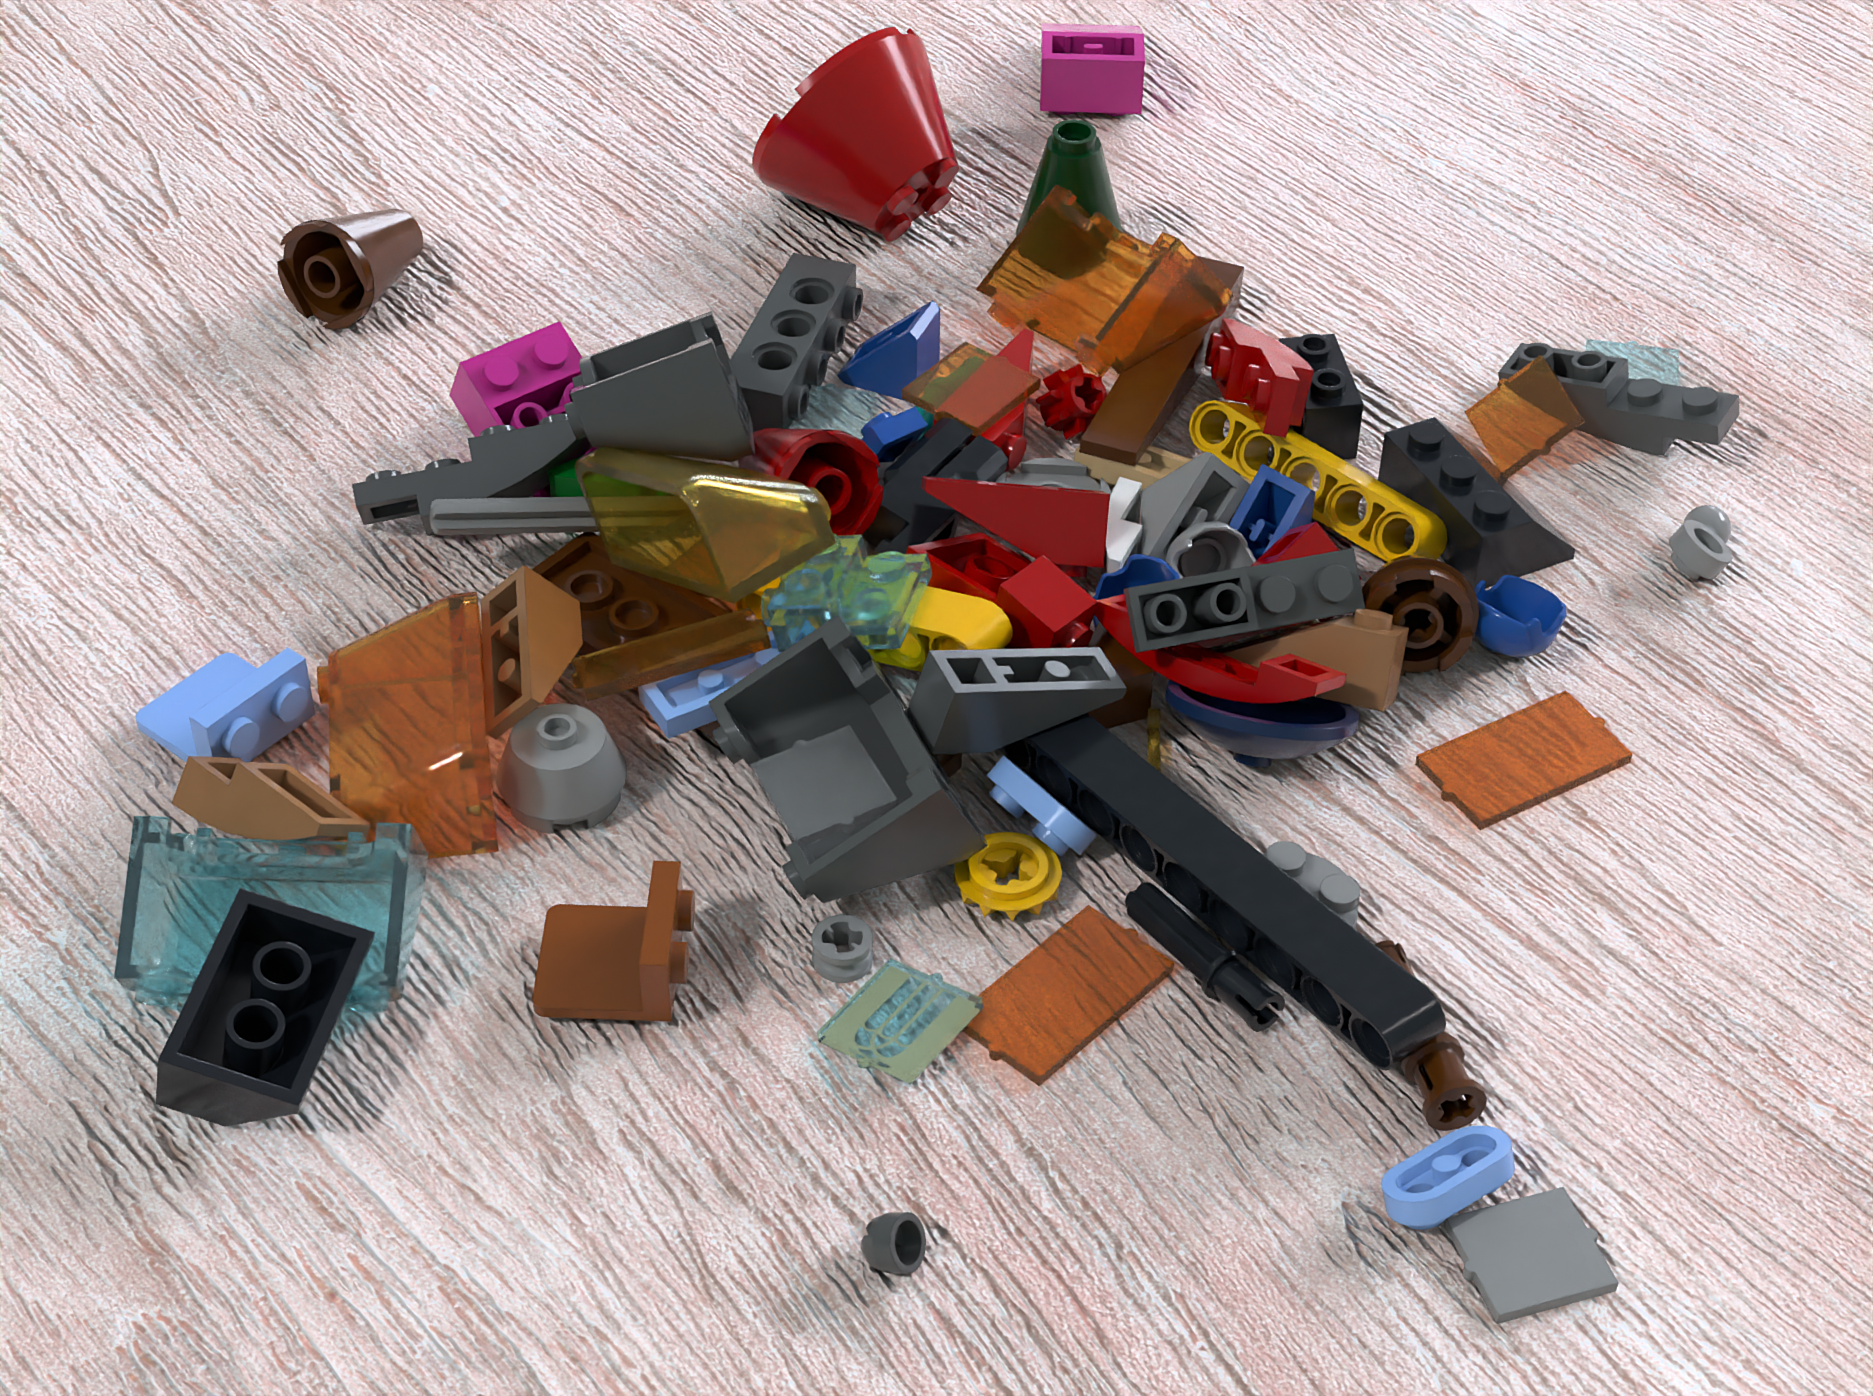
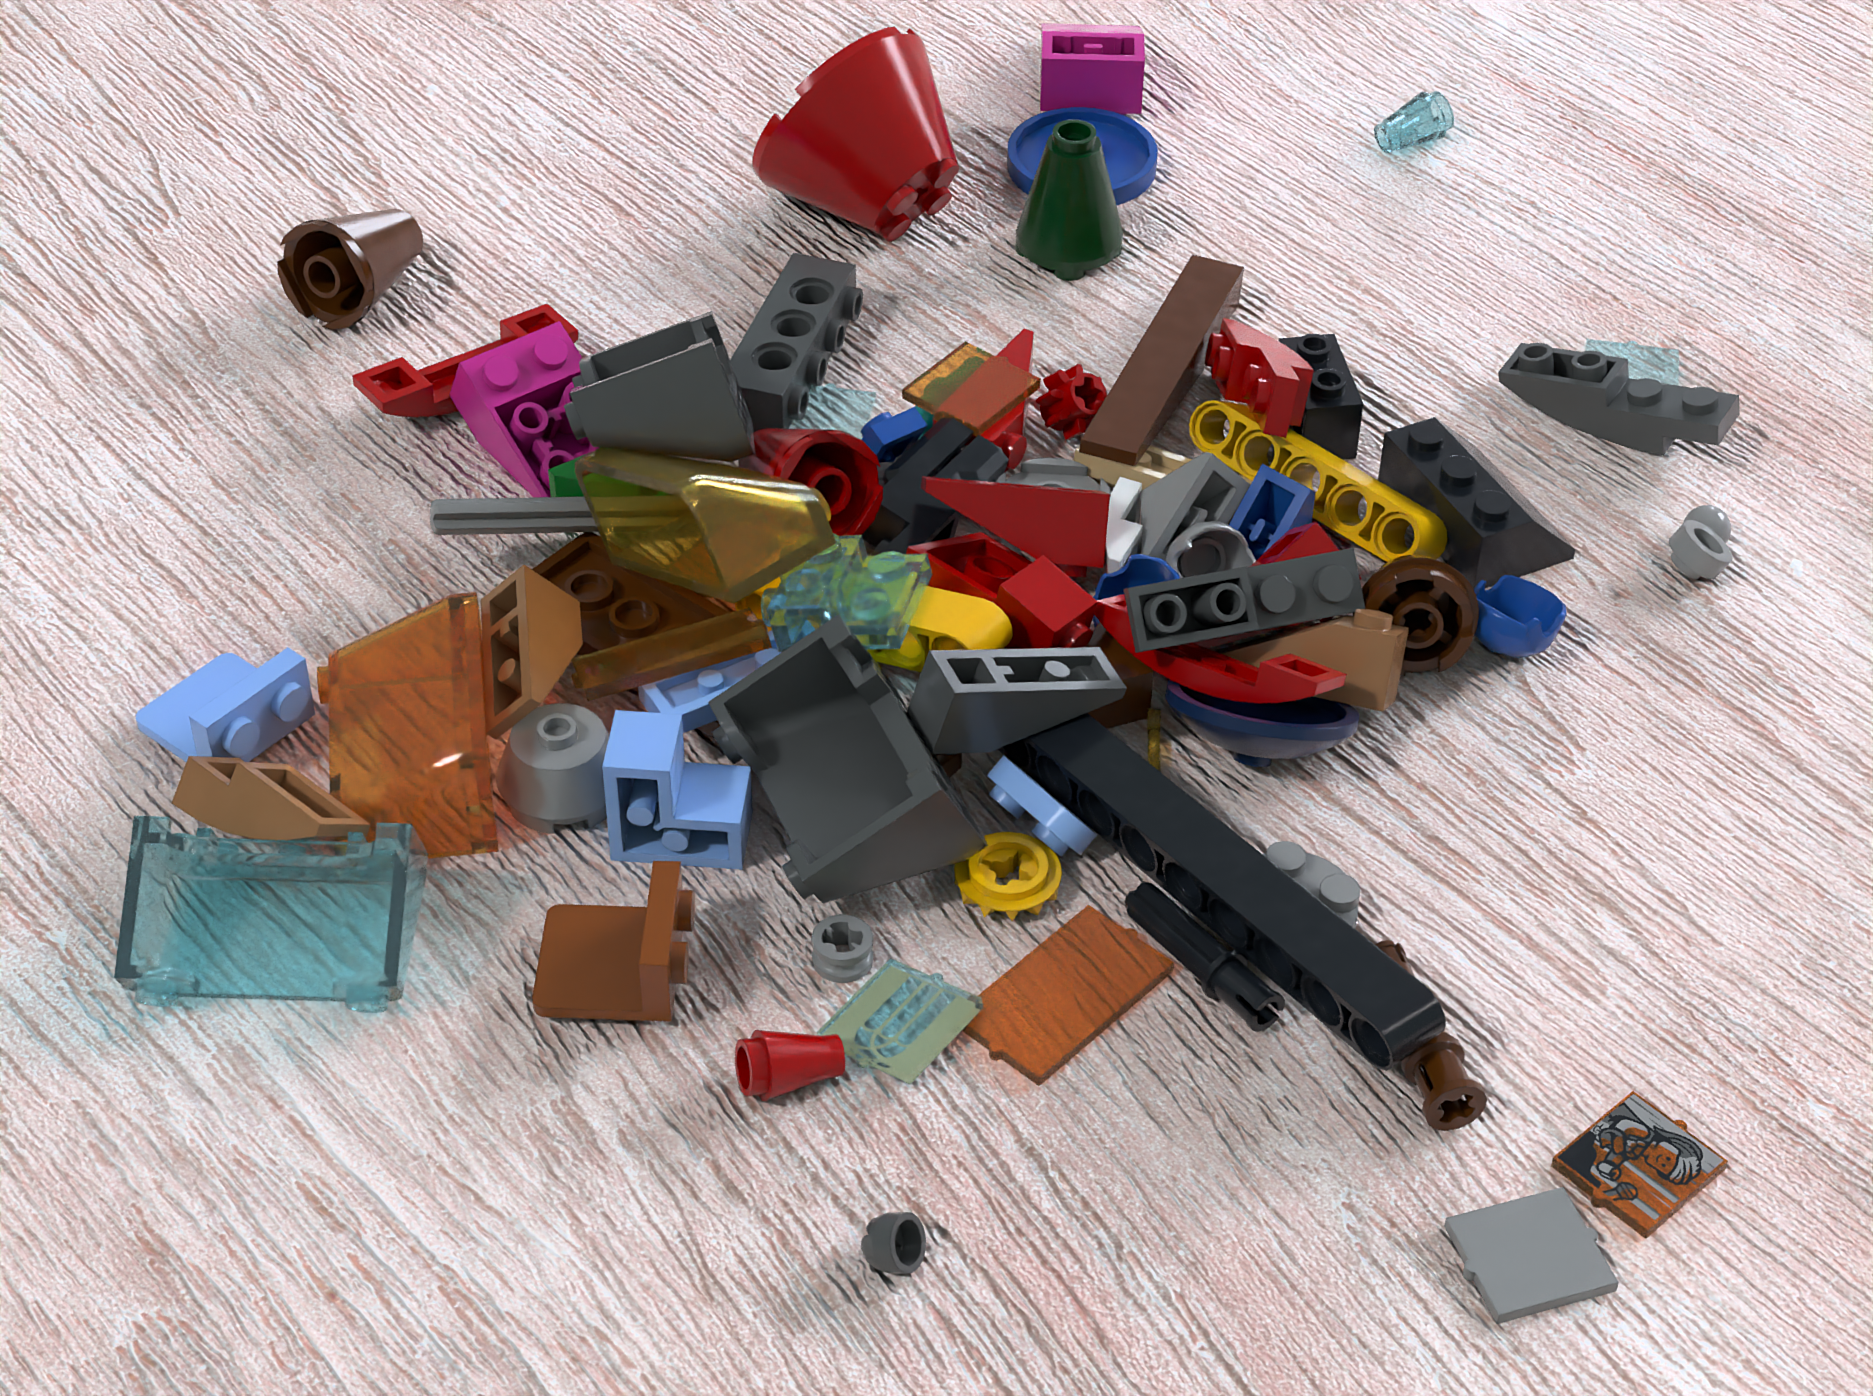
black slope [156,888,375,1127] -> none
dark grey slope [352,413,592,536] -> none
clear piece [750,725,898,846] -> none
blue slope [837,300,940,404] -> none
clear orange windscreen [976,185,1235,378] -> none
light blue plate [1381,1126,1515,1230] -> none
clear orange piece [1415,690,1632,830] -> none
clear orange piece [1465,355,1585,479] -> none
none -> red slope [352,303,578,417]
none -> light blue brick [602,710,753,870]
none -> red cone [735,1030,845,1101]
none -> blue piece [1007,107,1158,205]
none -> clear light blue cone [1374,91,1454,153]
none -> piece [1551,1091,1728,1239]

